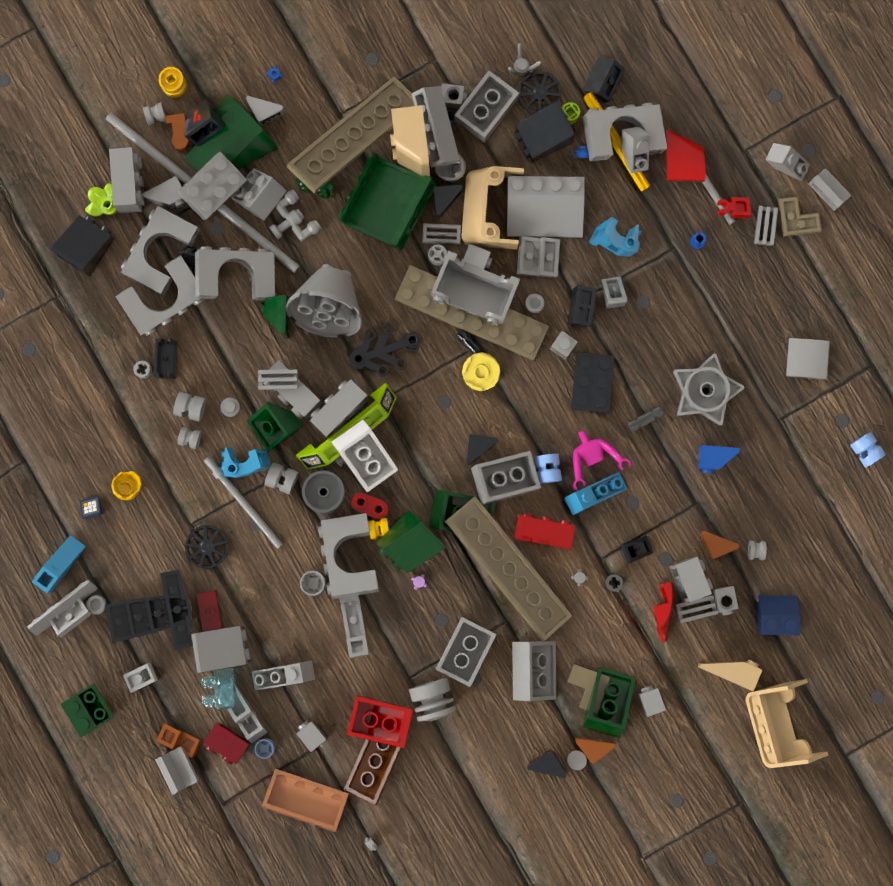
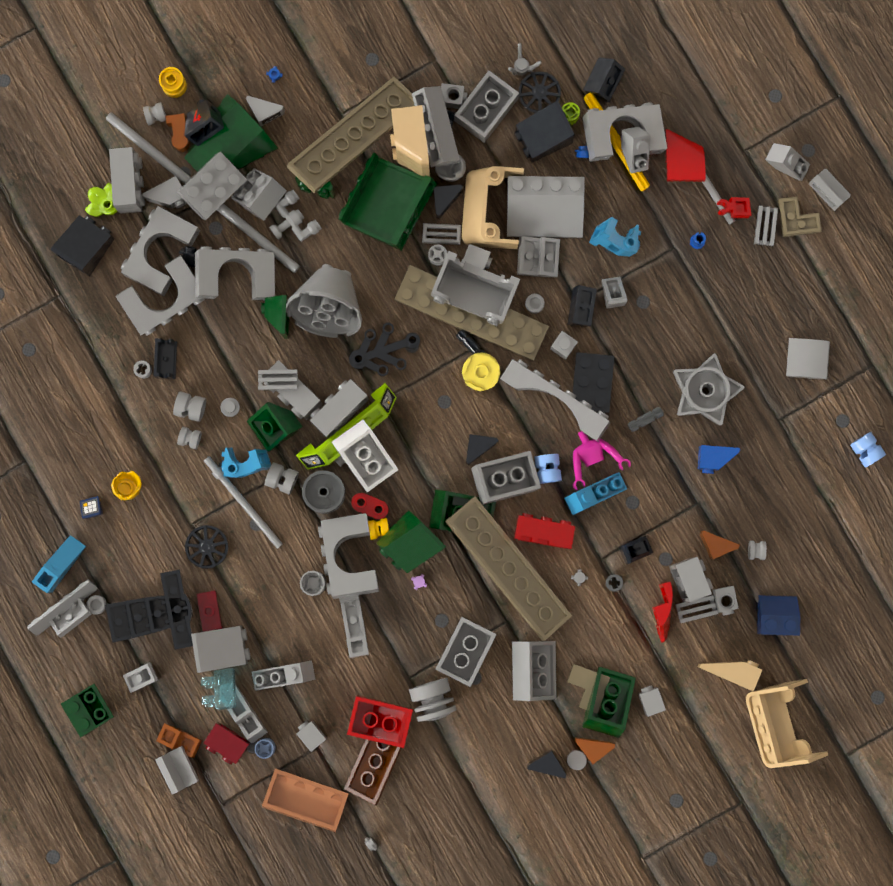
none -> light grey arch [500,359,611,442]

